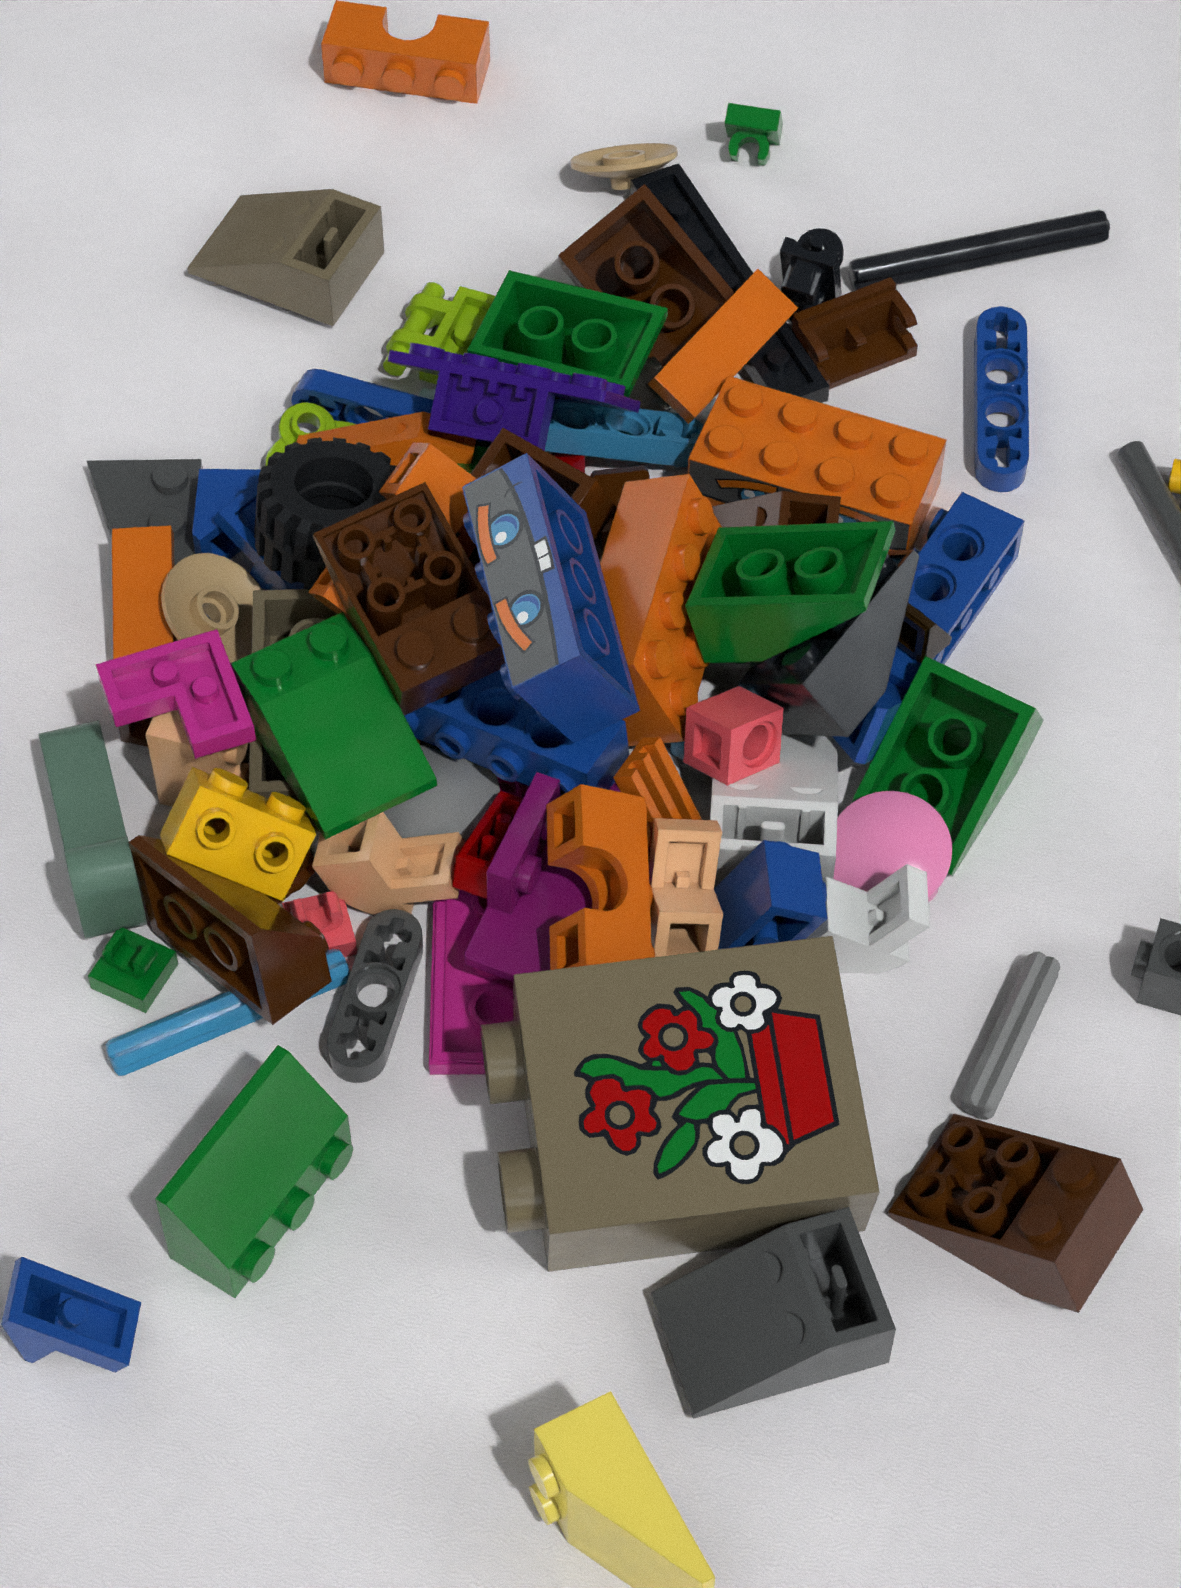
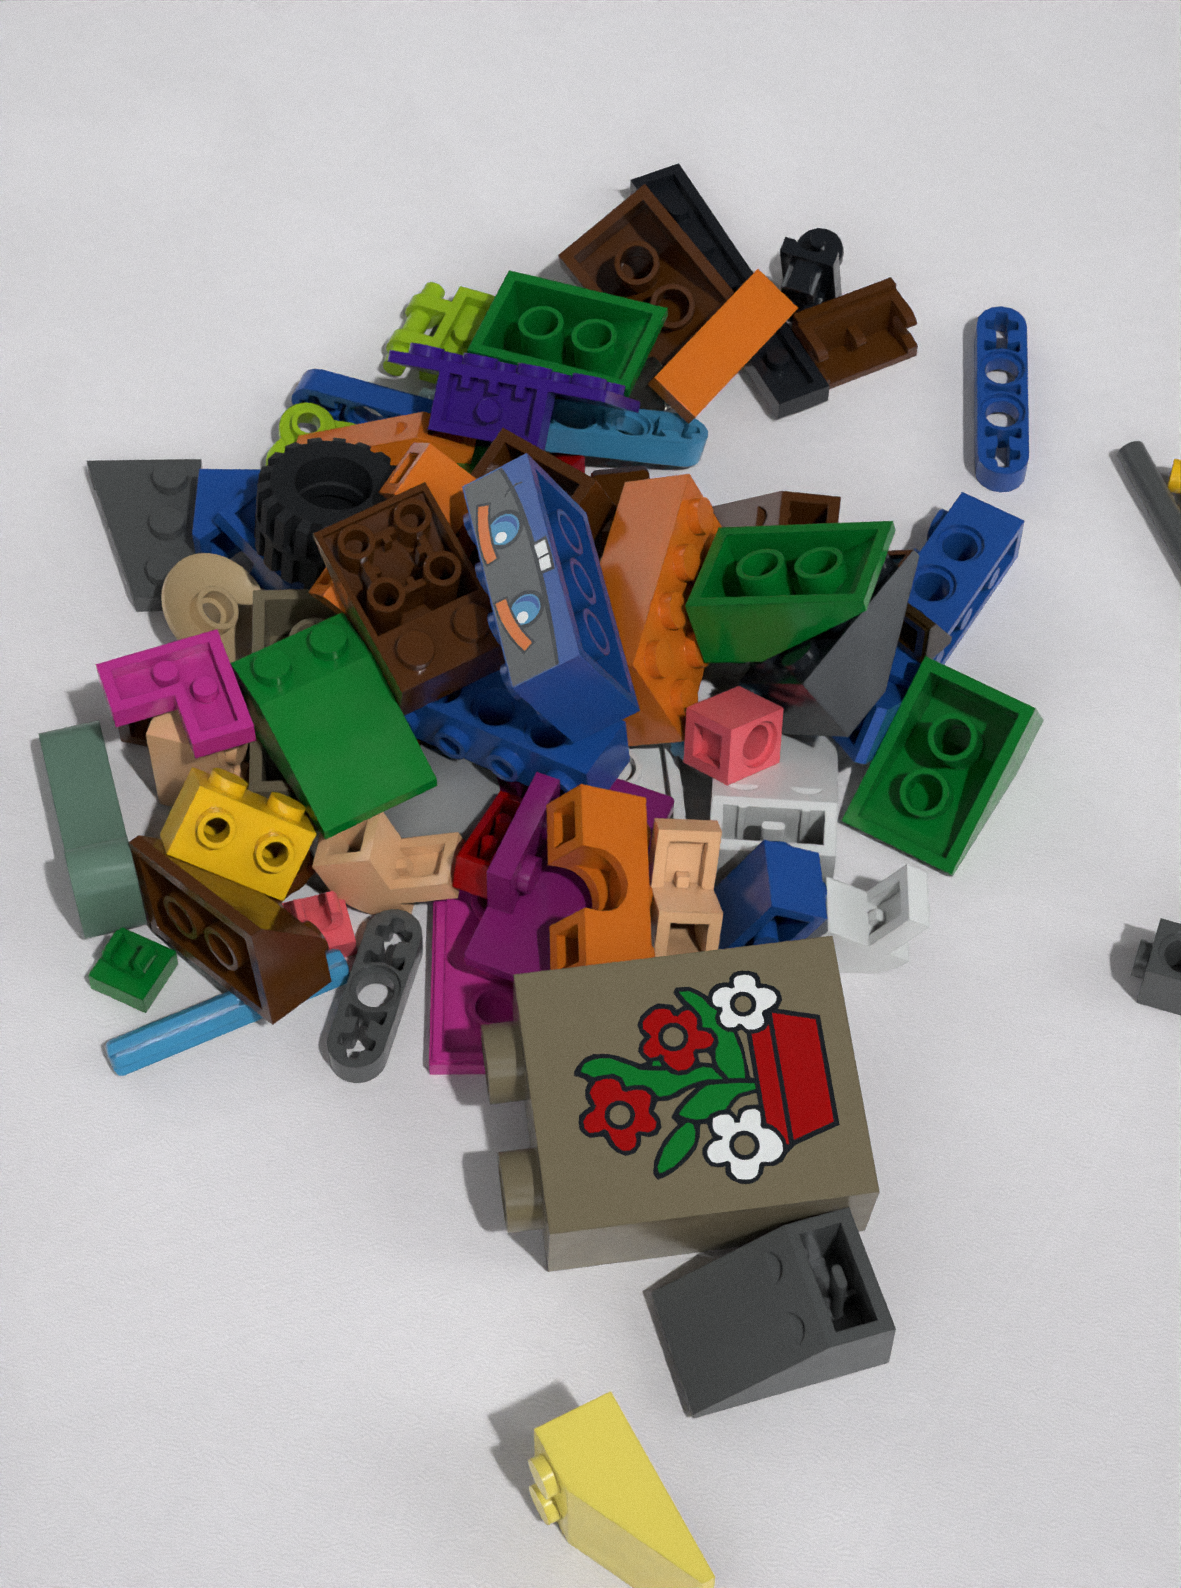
blue slope [1,1257,141,1373] -> none
orange tile [112,525,176,659] -> none
green slope [155,1045,353,1298] -> none
dark tan slope [187,189,384,326] -> none
orange arch [321,0,490,104] -> none
tan dish [571,143,678,190] -> none
orange tile [613,737,702,848] -> none
orange brick [688,376,947,551] -> none
green tile [724,103,783,166] -> none
bright pink dish [833,791,952,902] -> none
black axle [848,209,1110,290] -> none
reddish brown slope [888,1114,1143,1313] -> none
light grey axle [961,952,1060,1120] -> none

